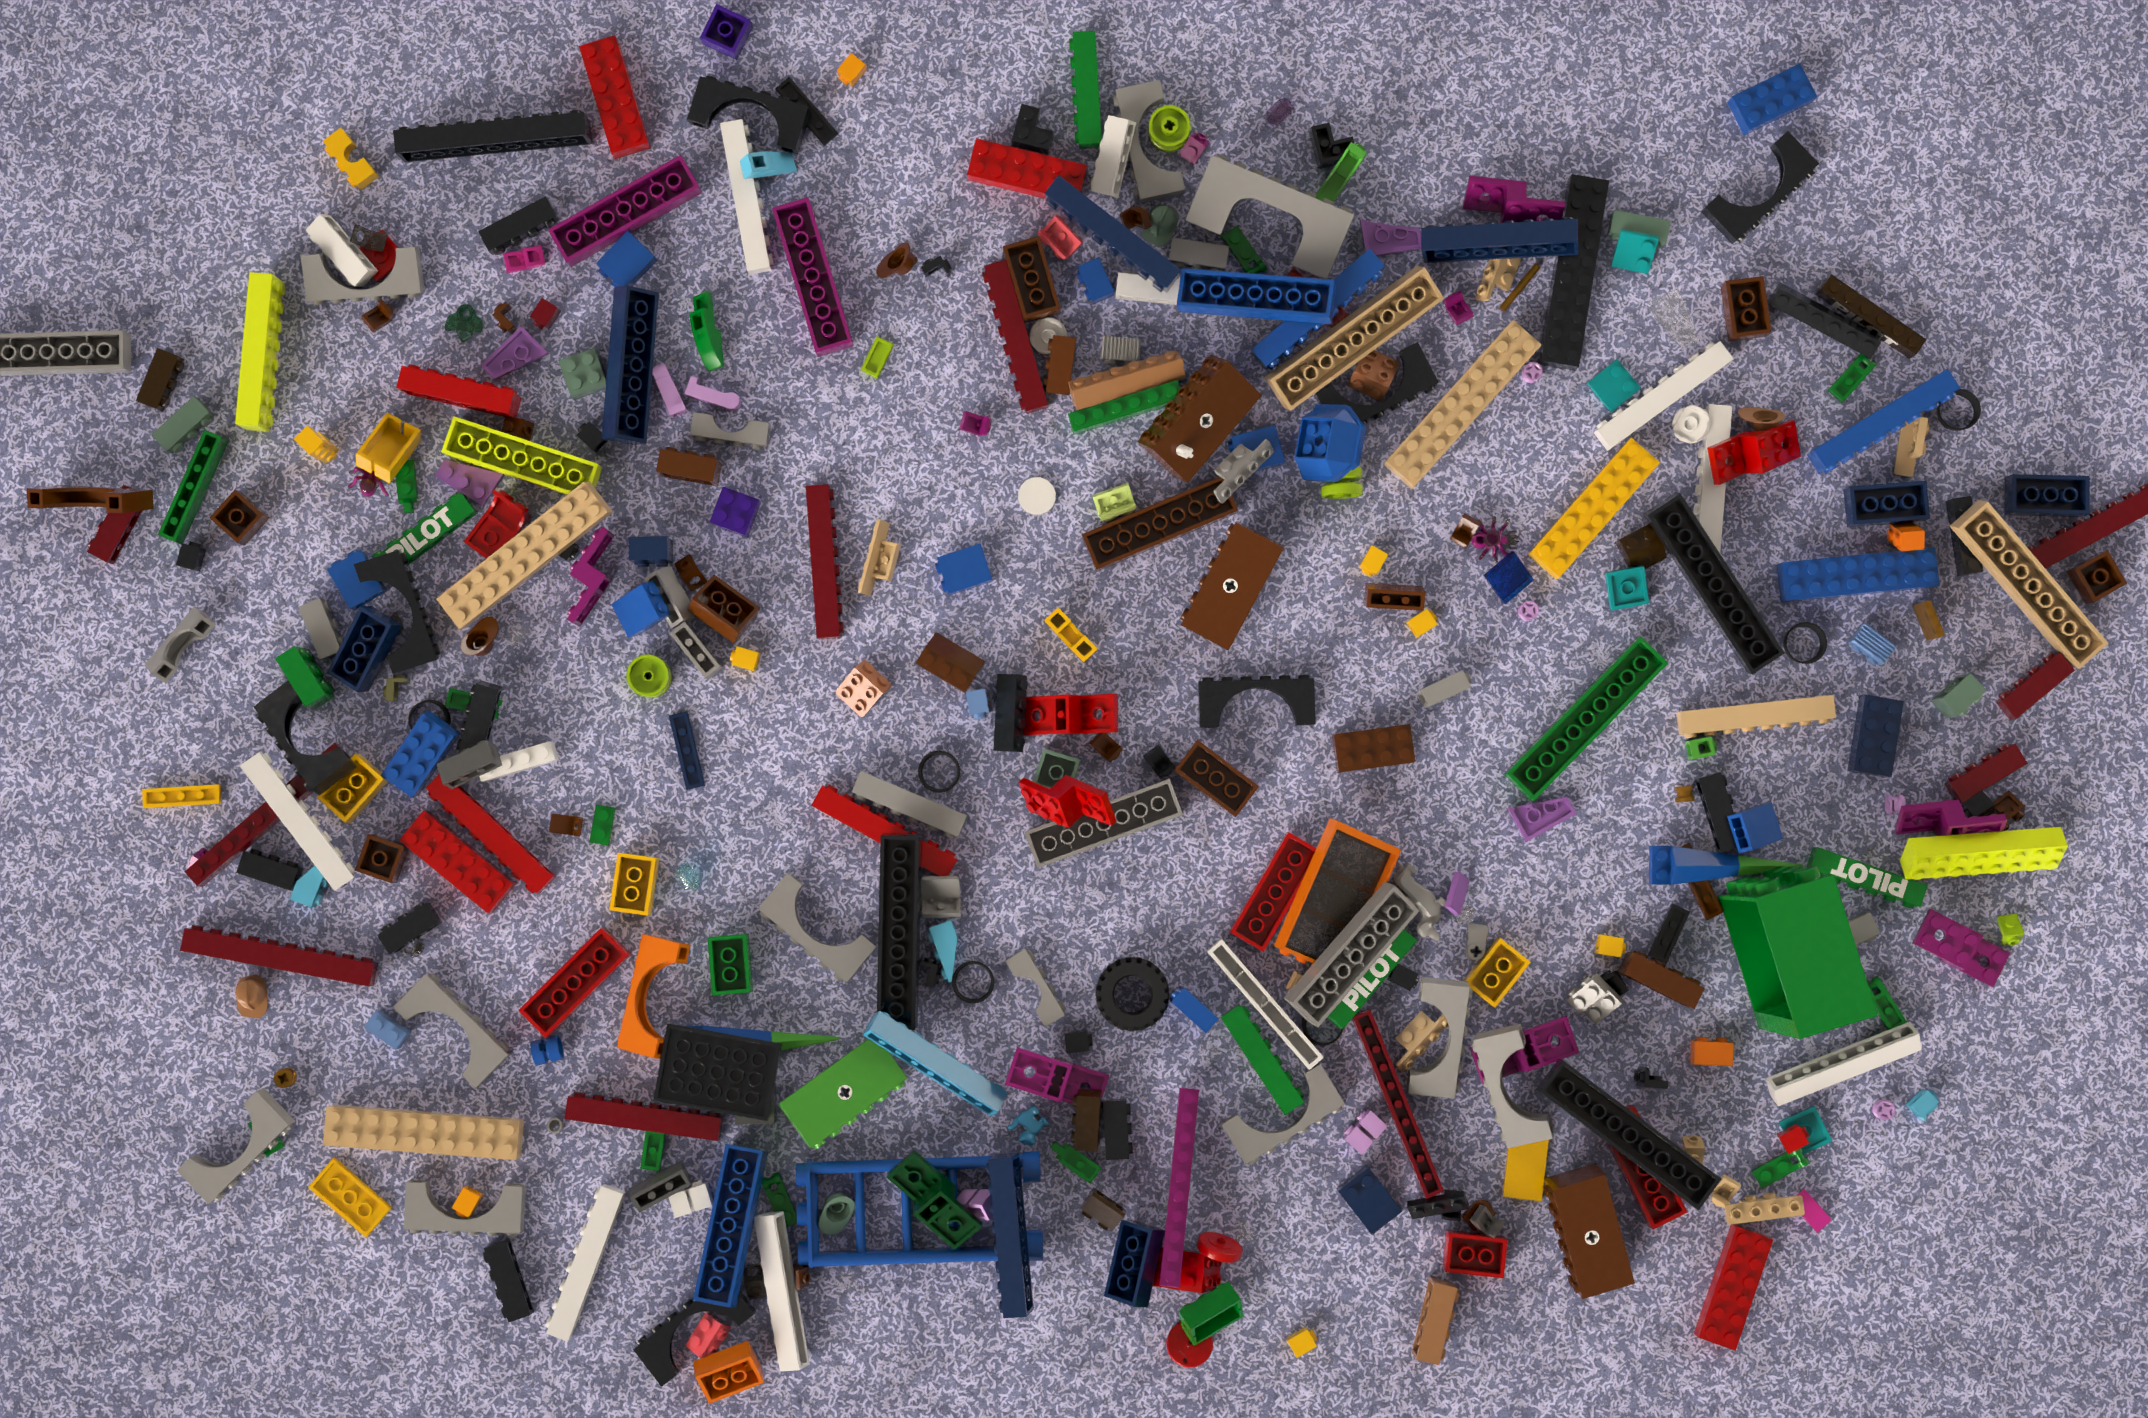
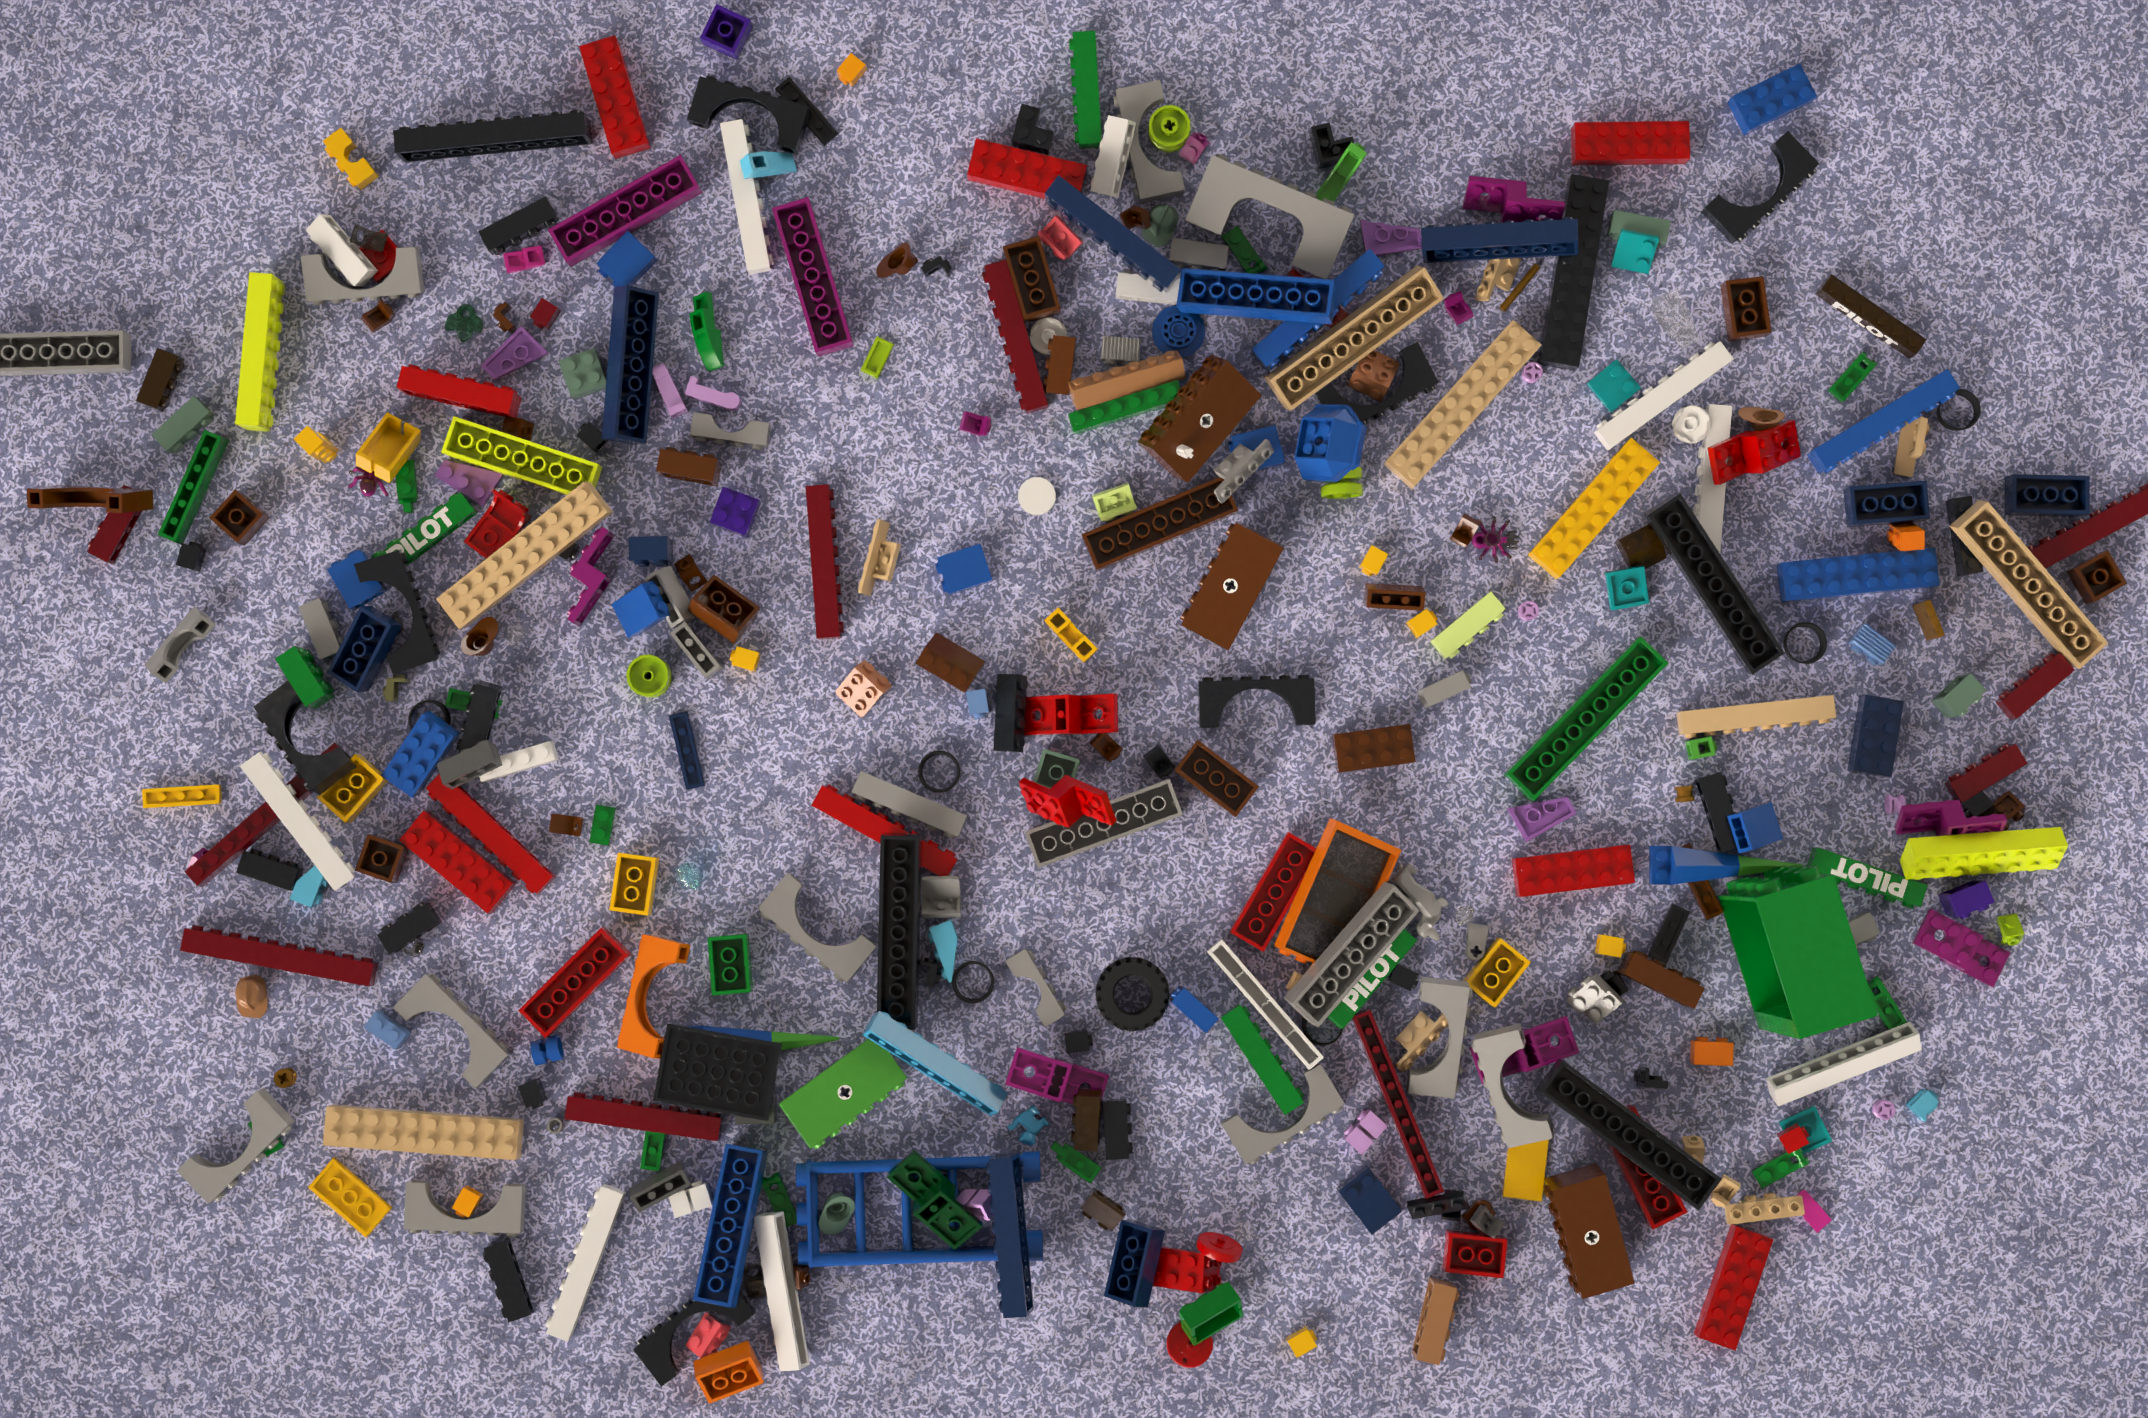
blue brick [1076,257,1114,305] -> none
magenta brick [1159,1088,1199,1288] -> none
clear purple brick [1266,98,1294,126] -> none
medium lavender tile [1445,872,1470,915] -> none
clear blue tile [1483,551,1534,605] -> none
black brick [1769,282,1881,359] -> none
none -> black brick [518,1078,547,1109]
none -> blue wheel [1152,305,1205,358]
none -> yellowish green brick [1430,592,1506,659]
none -> red brick [1512,845,1635,897]
none -> red brick [1571,121,1690,166]
none -> dark purple brick [1938,880,1994,919]

